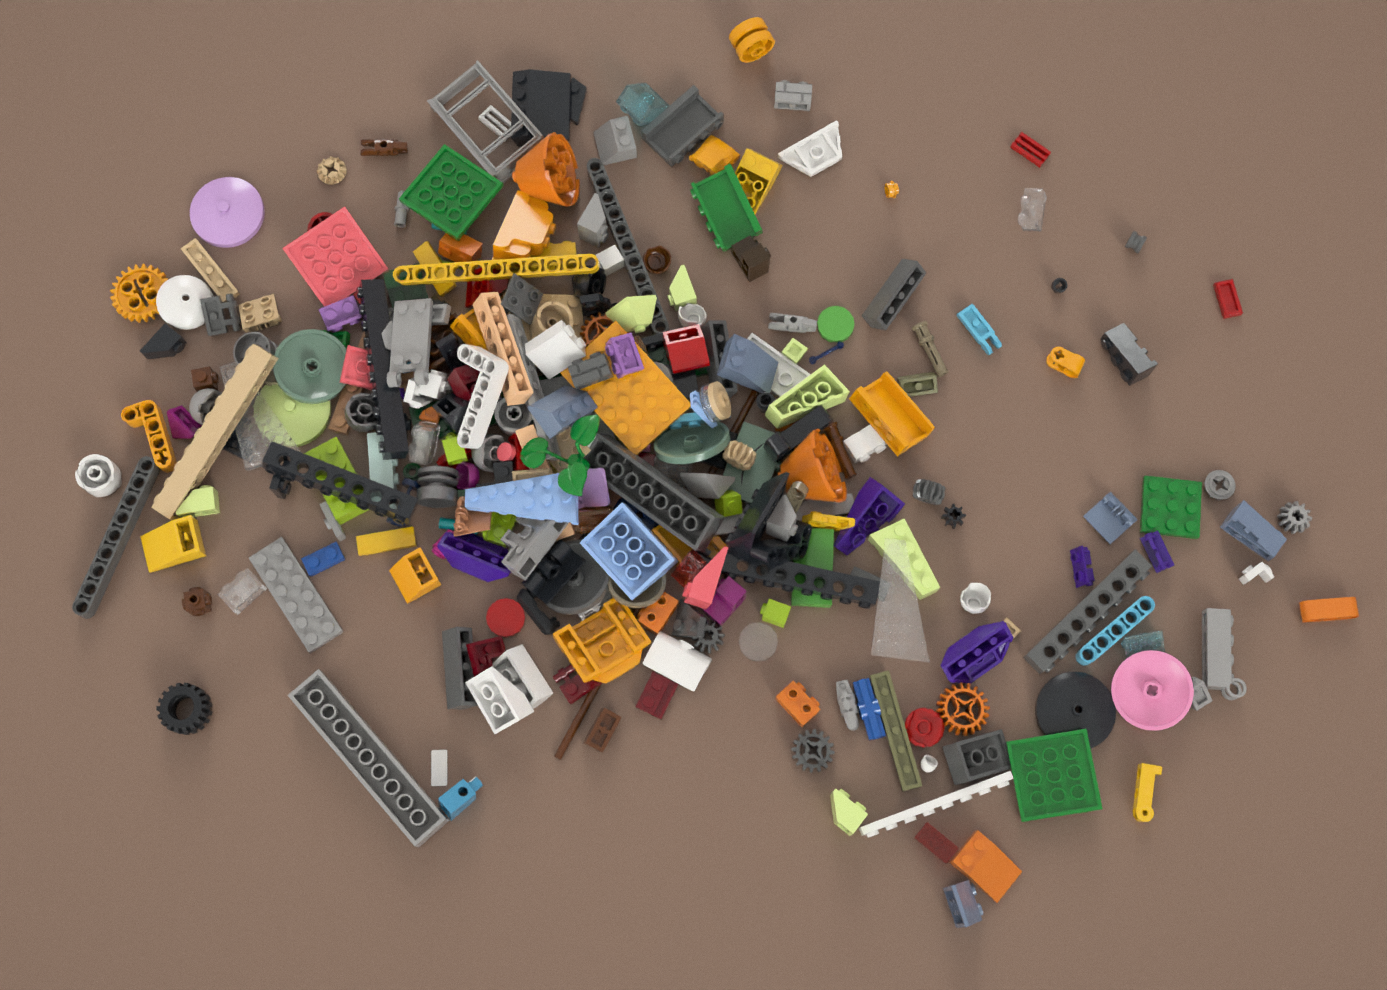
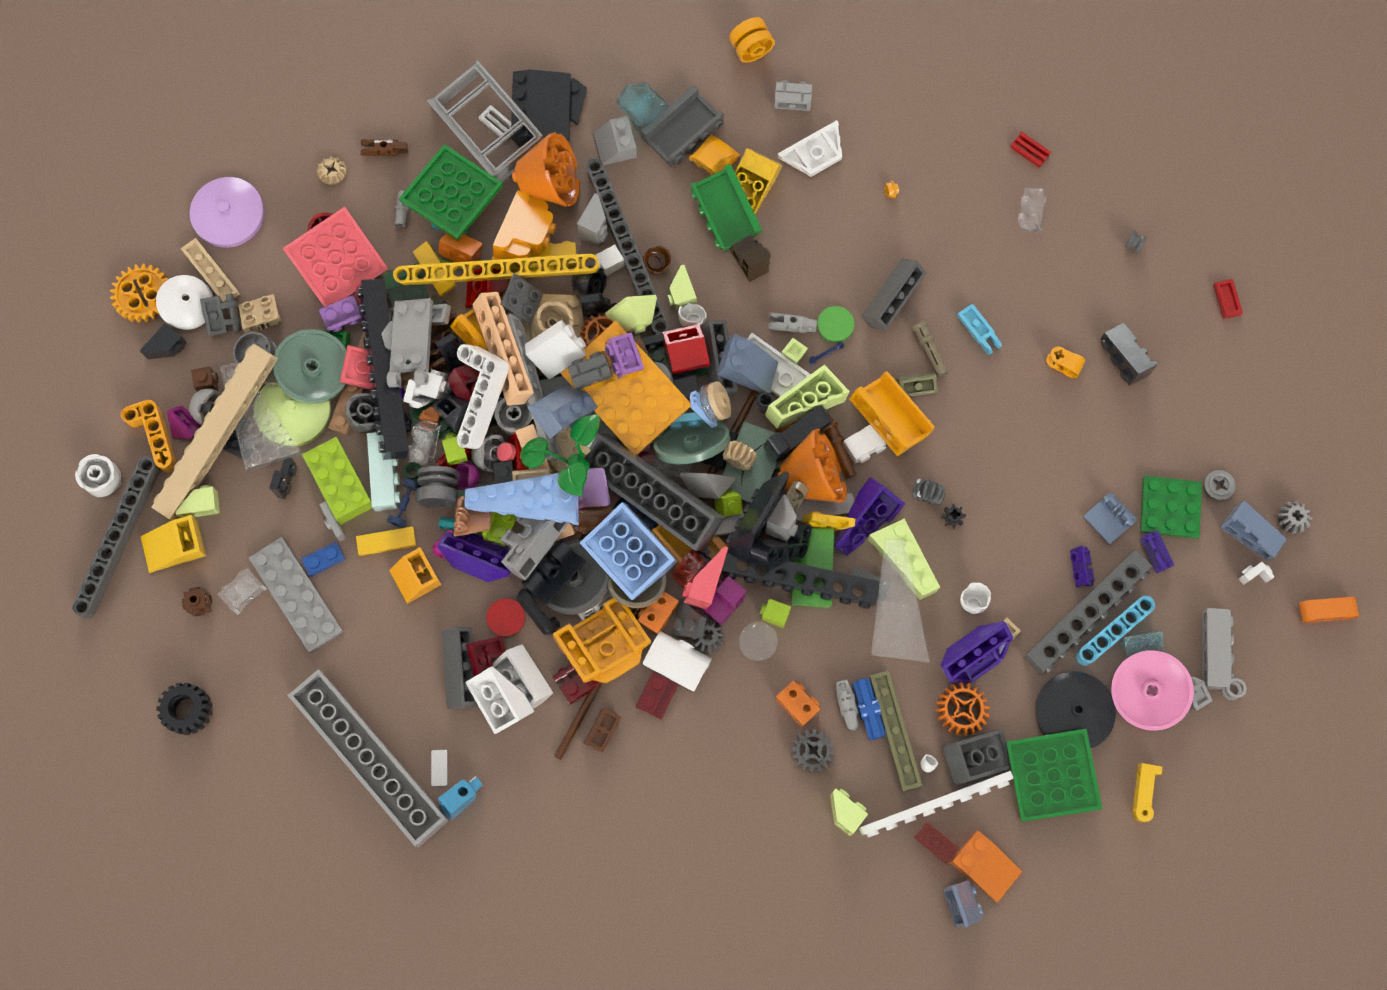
black brick [262,441,418,525] -> none
red tile [905,707,944,748] -> none
black hinge [1051,278,1068,293] -> none

